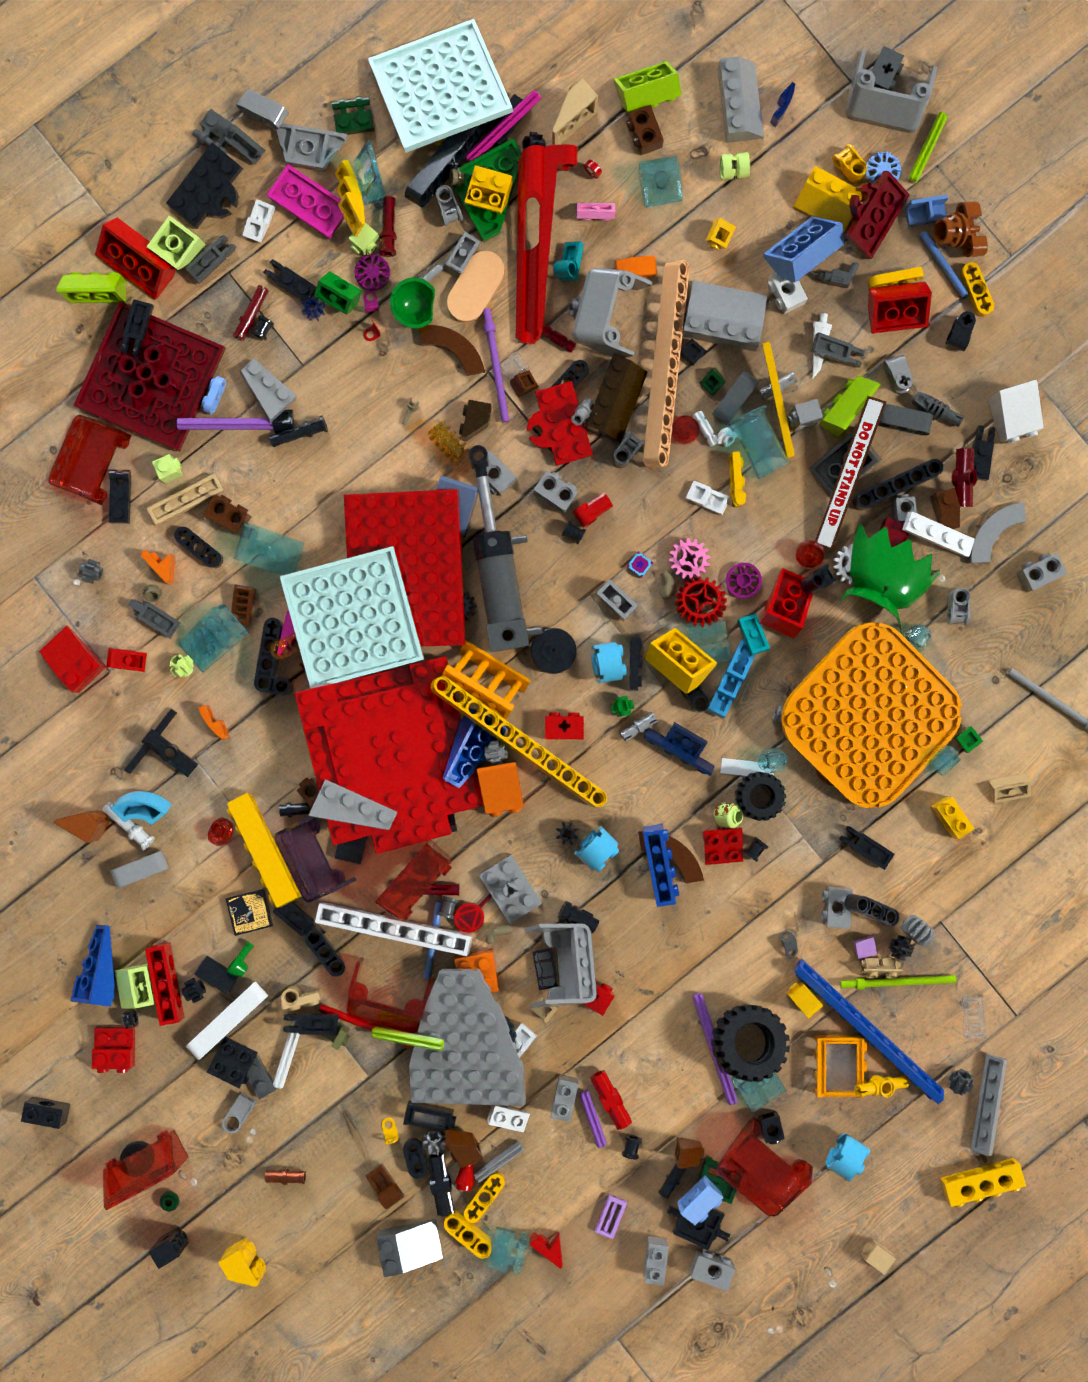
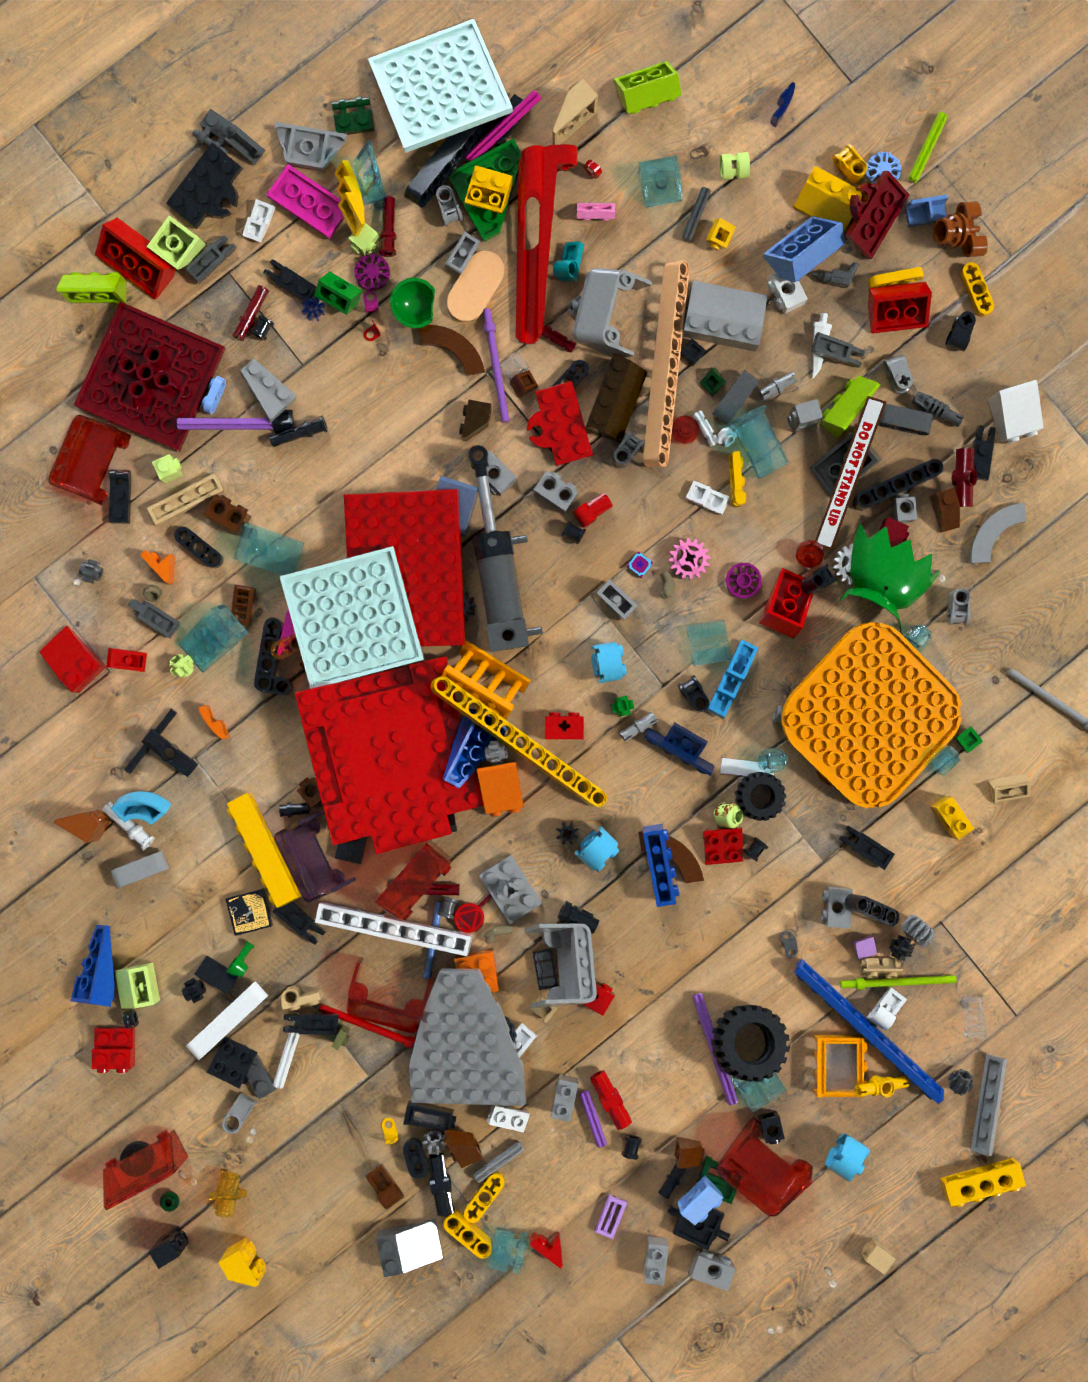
black brick [21,1097,70,1129] -> none
black hinge [121,299,154,356] -> none
red brick [145,942,185,1026] -> none
clear red plate [208,817,234,846] -> none
light grey beam [236,89,289,130] -> none
copper pin [265,1169,306,1185] -> none
black beam [303,925,345,977] -> none
light grey wing [308,779,397,830] -> none
lime axle [371,1027,444,1051] -> none
dark tan hand [402,398,419,425] -> none
light grey piece [420,263,445,282] -> none
clear yellow piece [428,420,468,463] -> none
dark tan plate [449,167,464,187] -> none
red cone [455,1164,474,1191] -> none
black gear [522,132,546,150] -> none
black wheel [531,628,577,674] -> none
light grey pin [571,398,594,425] -> none
orange slope [615,256,657,277] -> none
reddish brown brick [626,105,664,155] -> none
black hinge [629,637,642,691] -> none
yellow slope [645,628,717,694] -> none
red gear [675,576,727,628] -> none
light grey slope [717,56,764,143] -> none
teal plate [737,614,770,656] -> none
yellow tile [762,342,795,458] -> none
yellow slope [787,981,823,1019] -> none
light grey windscreen [845,50,937,133] -> none
dark grey brick [871,46,904,91] -> none
white plate [902,512,975,557] -> none
medium blue piece [919,231,968,298] -> none
light grey brick [1017,552,1067,592] -> none
none -> clear yellow pin [209,1169,247,1218]
none -> dark grey axle [682,187,711,242]
none -> white plate [867,987,907,1030]

